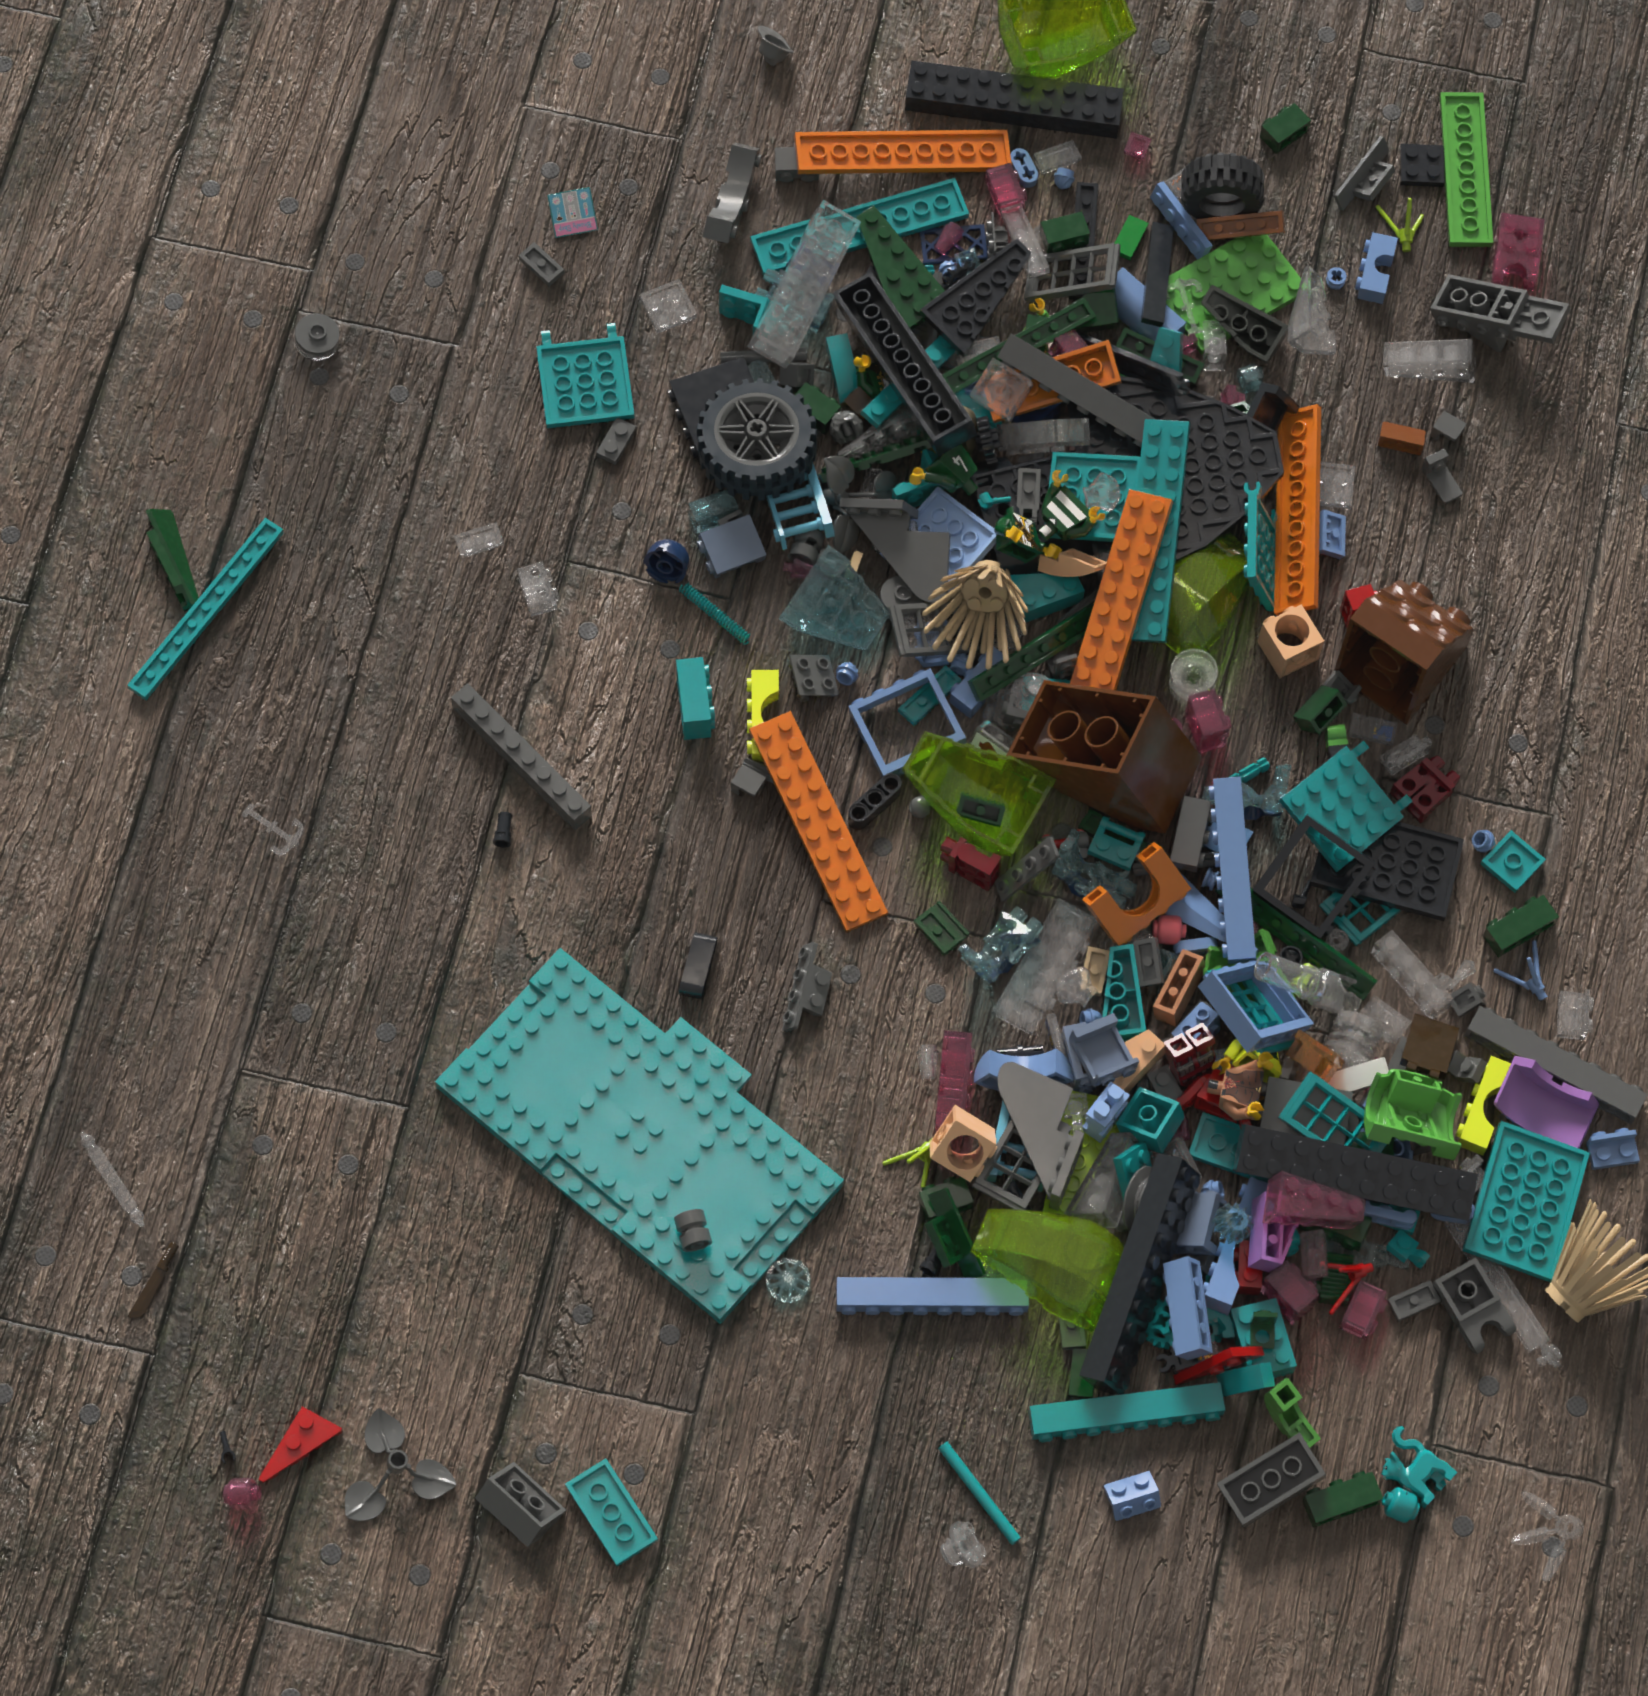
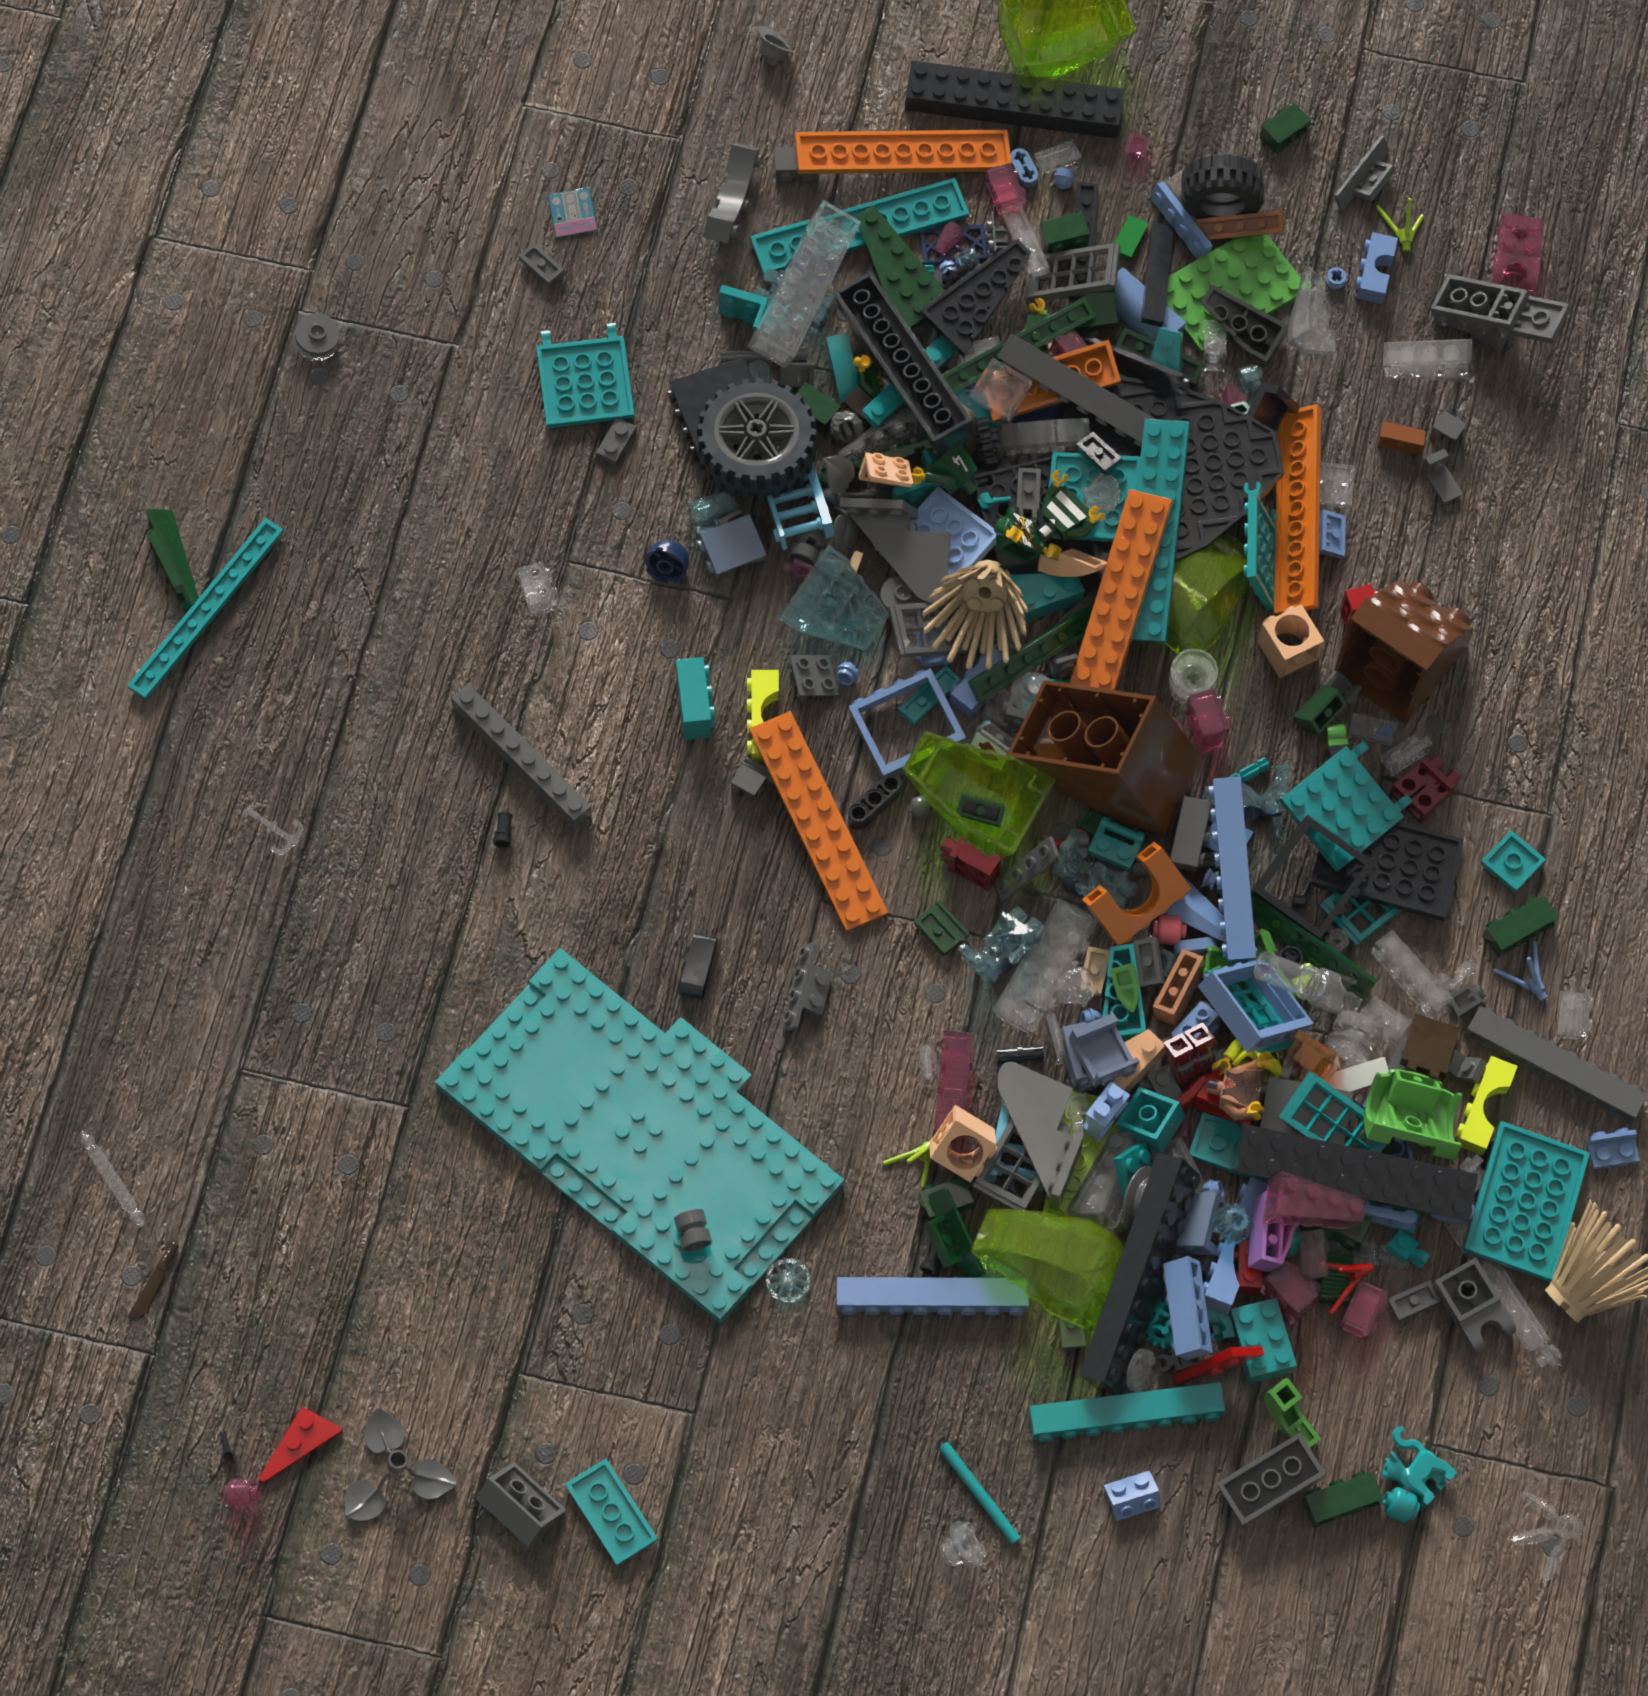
clear plate [454,522,504,558] -> none
clear plate [639,279,697,334] -> none
teal piece [679,583,750,645] -> none
medium blue plate [950,653,968,676] -> none
medium blue brick [974,1048,1073,1091] -> none
dark green tile [1068,1348,1094,1399] -> none
clear piece [1166,278,1203,335] -> none
clear pink plate [1182,333,1198,355] -> none
teal slope [1216,1362,1275,1397] -> none
dark green bracket [1250,1310,1278,1349] -> none
black plate [1400,144,1444,187] -> none
bright green plate [1440,92,1493,247] -> none
medium blue plate [1472,830,1495,852] -> none
medium lavender panel [1494,1056,1599,1149] -> none
none -> light nougat bracket [859,453,913,487]
none -> plate [1076,432,1122,476]
none -> bright green plate [1110,963,1140,1012]
none -> clear wheel [1127,1348,1156,1393]

